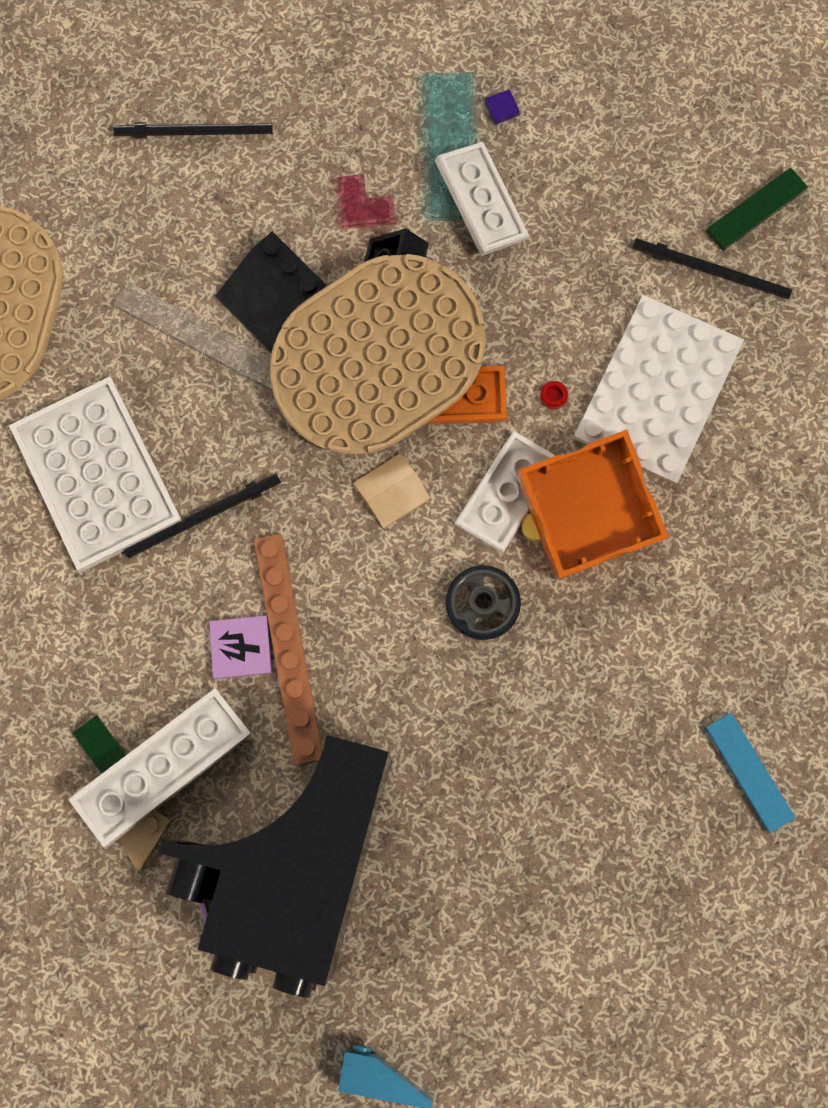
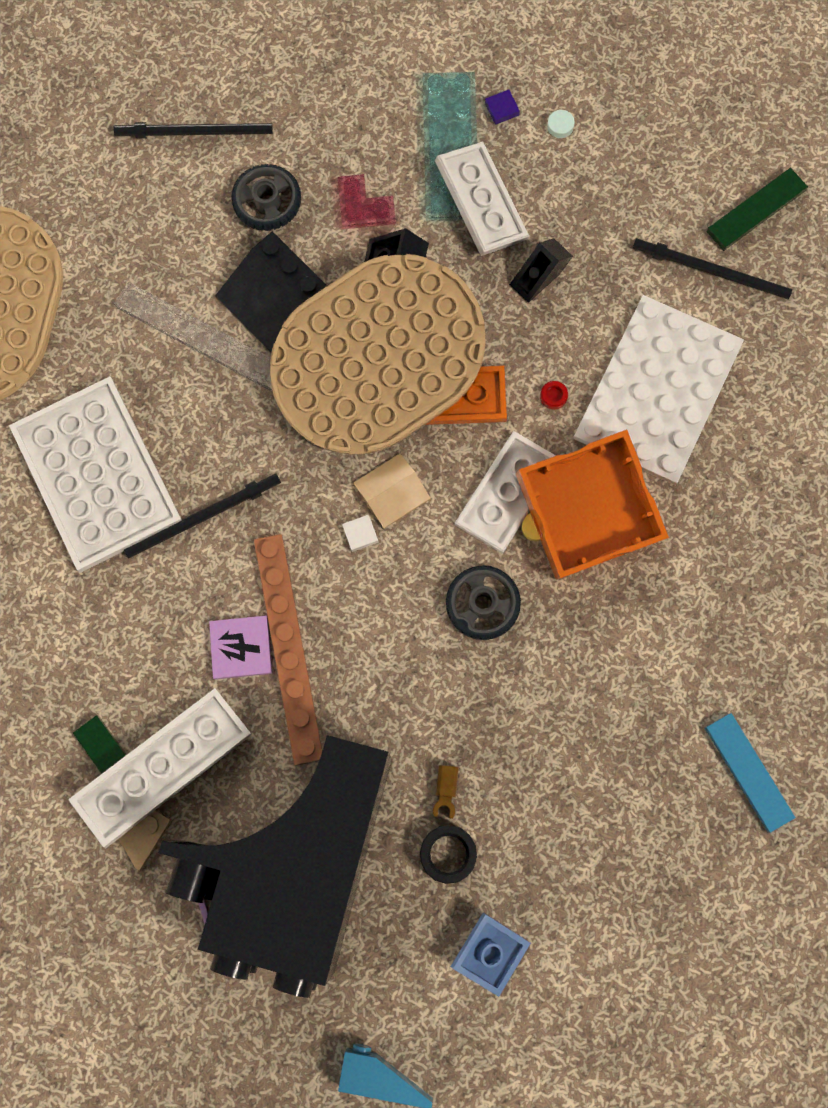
none -> dark grey wheel [231,164,301,231]
none -> white tile [342,515,379,552]
none -> black tyre [420,825,477,884]
none -> pearl gold bar [433,765,459,819]
none -> medium blue slope [450,913,531,997]
none -> black slope [509,238,573,303]
none -> light aqua tile [547,110,575,138]

